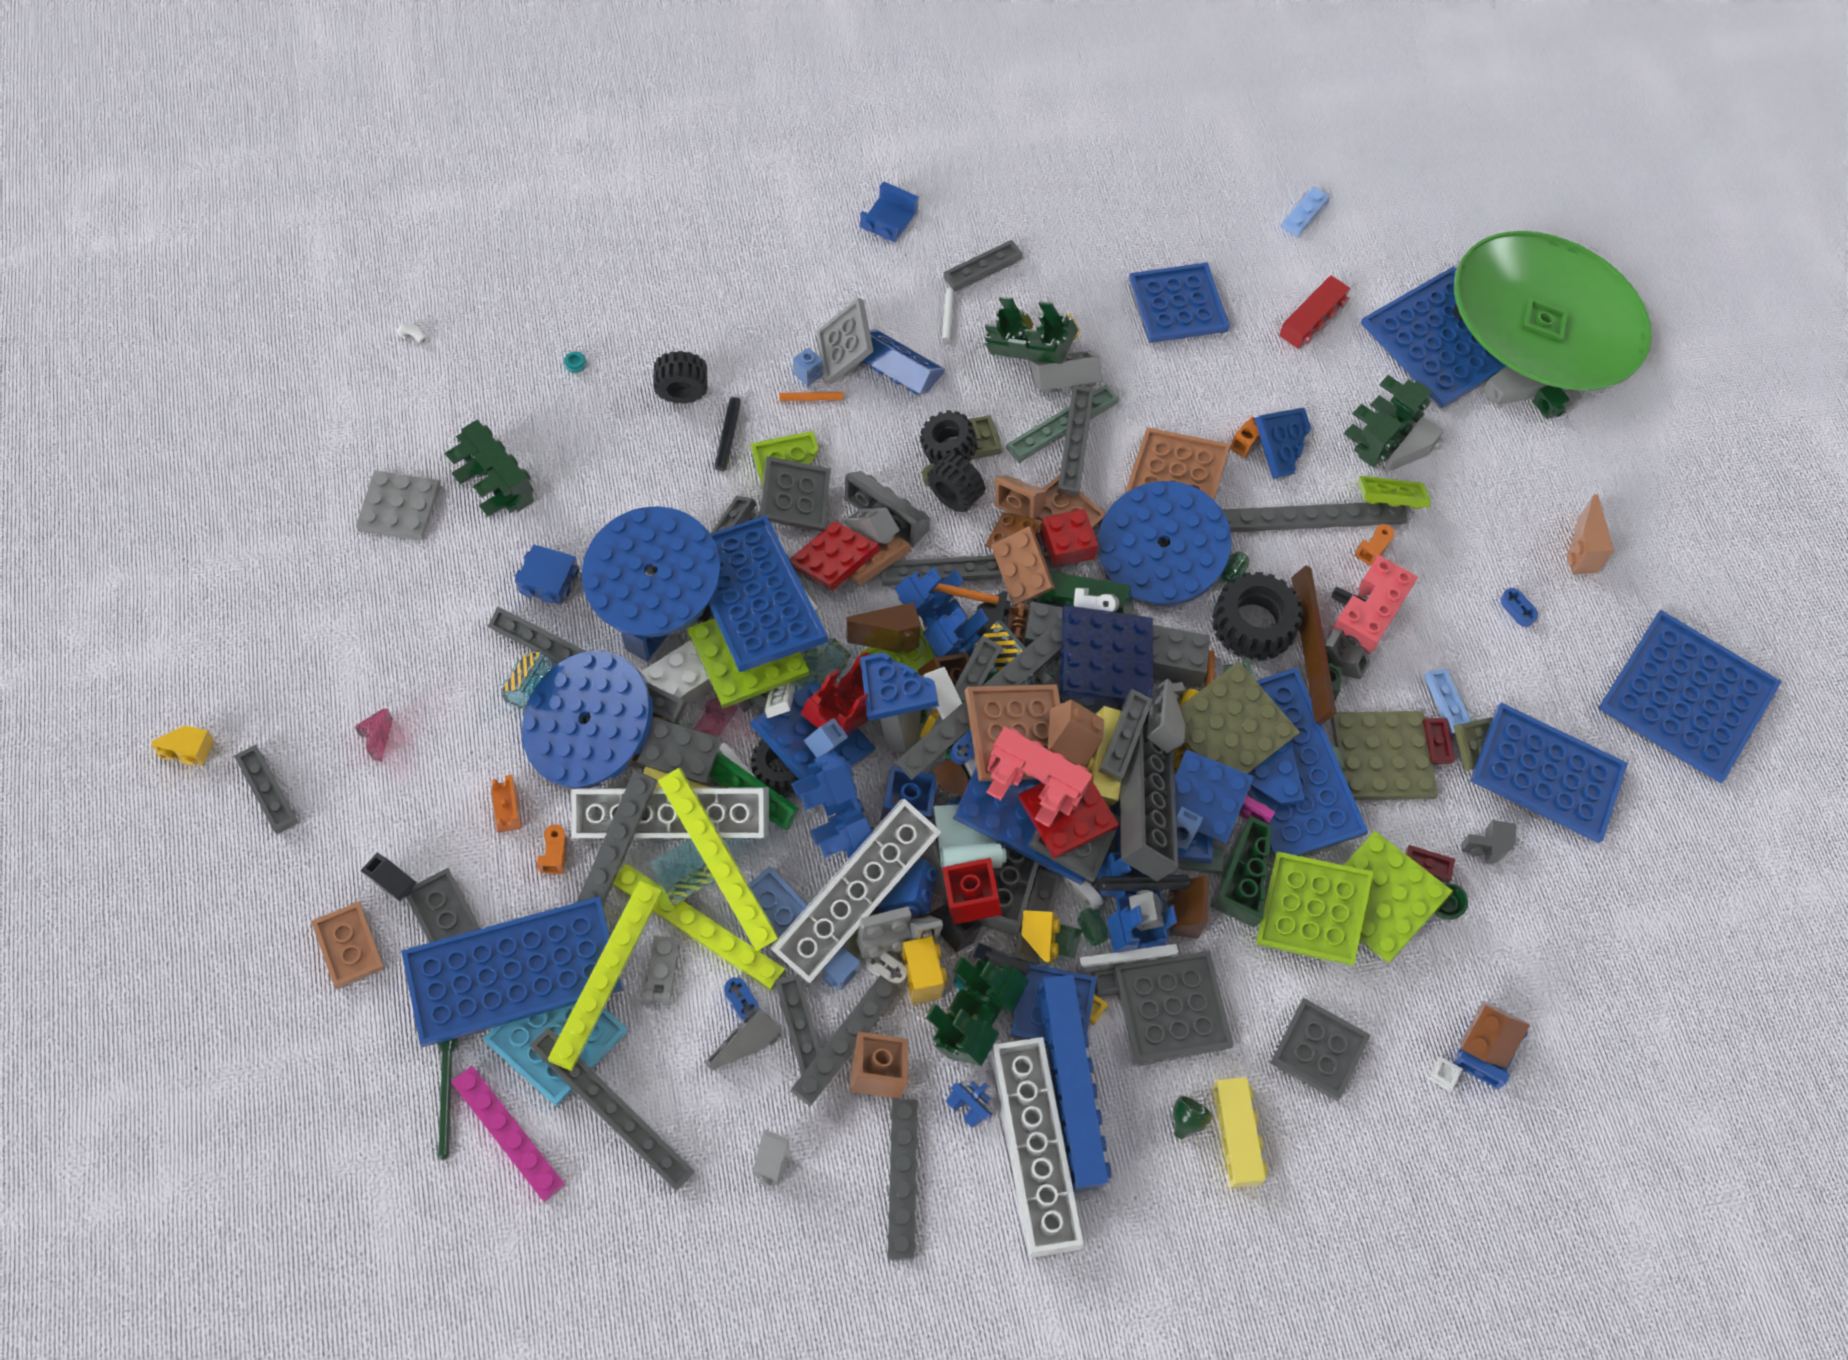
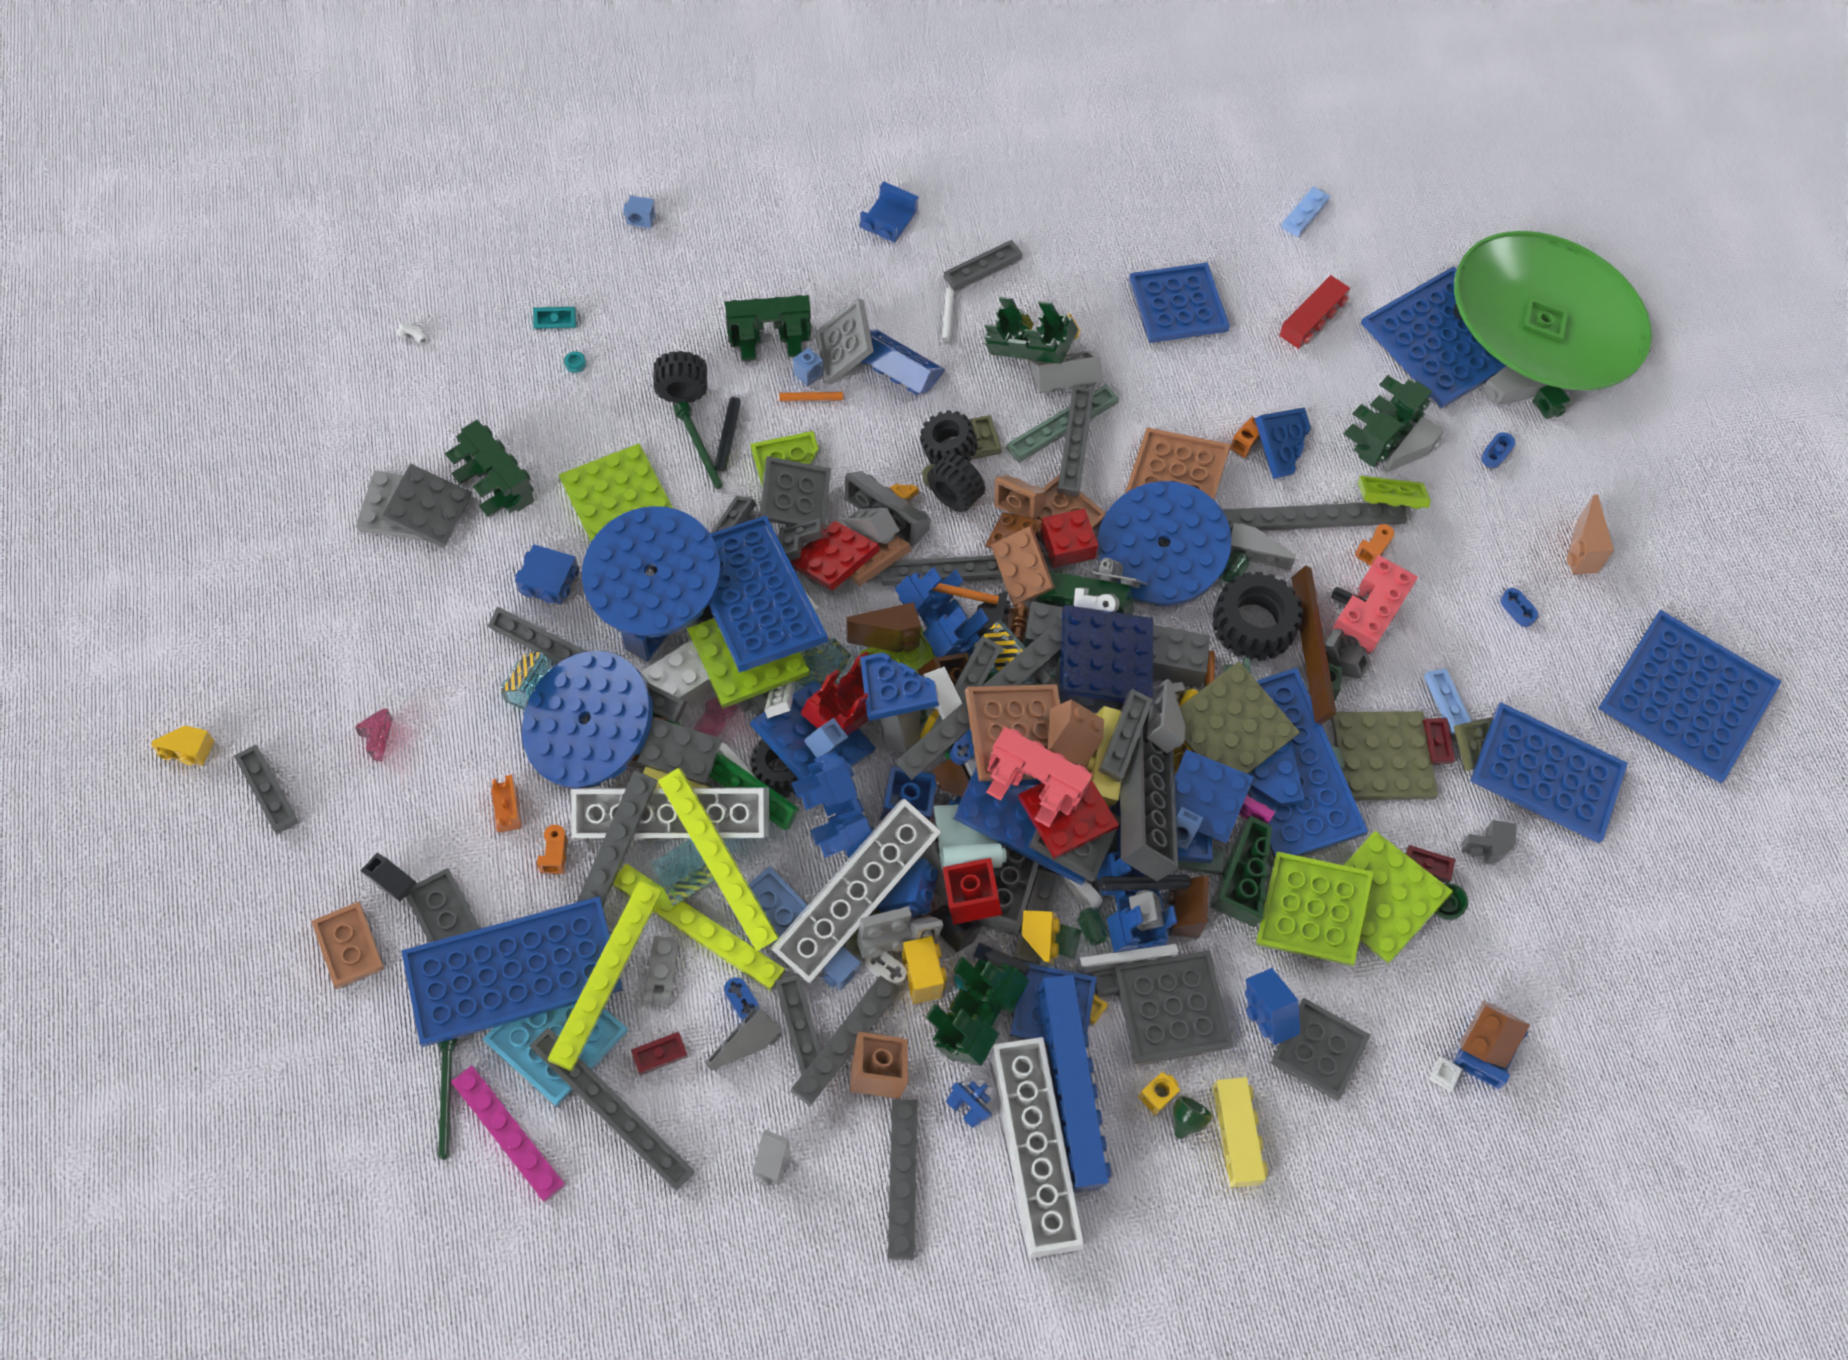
none -> dark grey plate [381,463,472,548]
none -> teal slope [533,307,577,329]
none -> lime plate [558,443,673,542]
none -> medium blue brick [623,195,656,228]
none -> dark red plate [631,1031,688,1076]
none -> dark green piece [673,401,723,489]
none -> dark green piece [725,295,811,361]
none -> dark grey plate [778,518,824,561]
none -> light orange tile [889,484,919,501]
none -> light grey hinge [1093,558,1148,588]
none -> yellow brick [1138,1071,1180,1116]
none -> light grey slope [1230,523,1296,570]
none -> blue brick [1244,968,1300,1046]
none -> blue plate [1481,432,1515,468]

